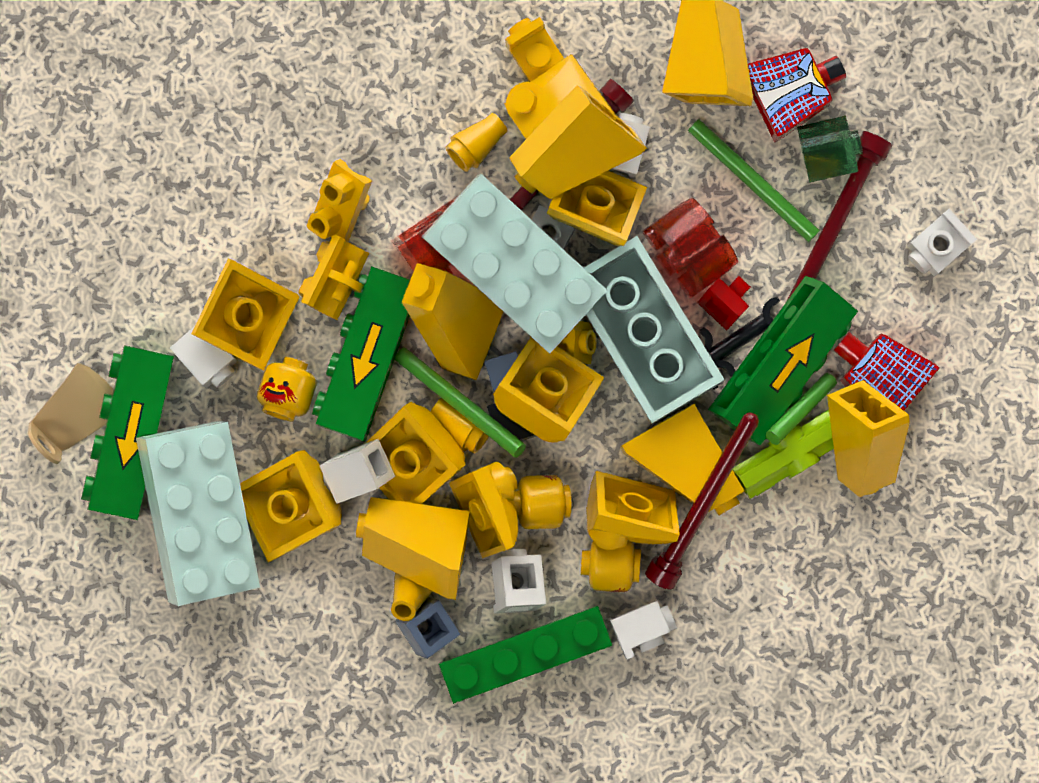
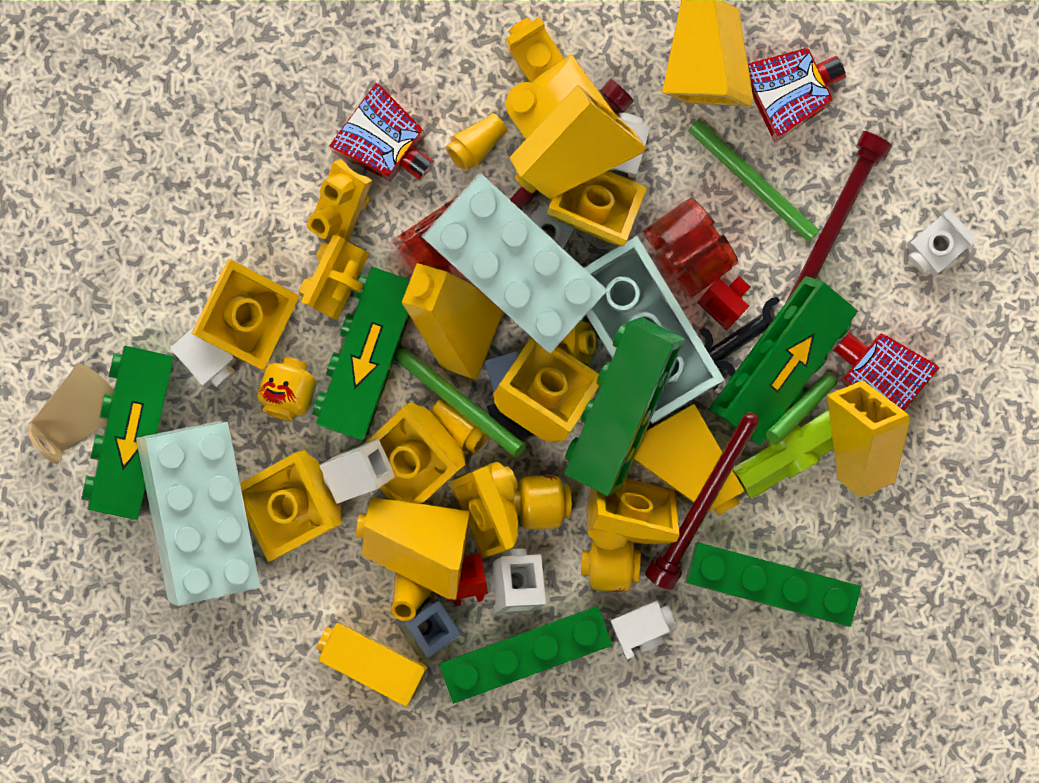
clear green brick [797,115,863,183] -> none
none -> yellow slope [316,622,429,707]
none -> torso [329,83,434,182]
none -> red tile [446,553,488,606]
none -> green brick [564,317,685,496]
none -> green brick [684,542,861,627]

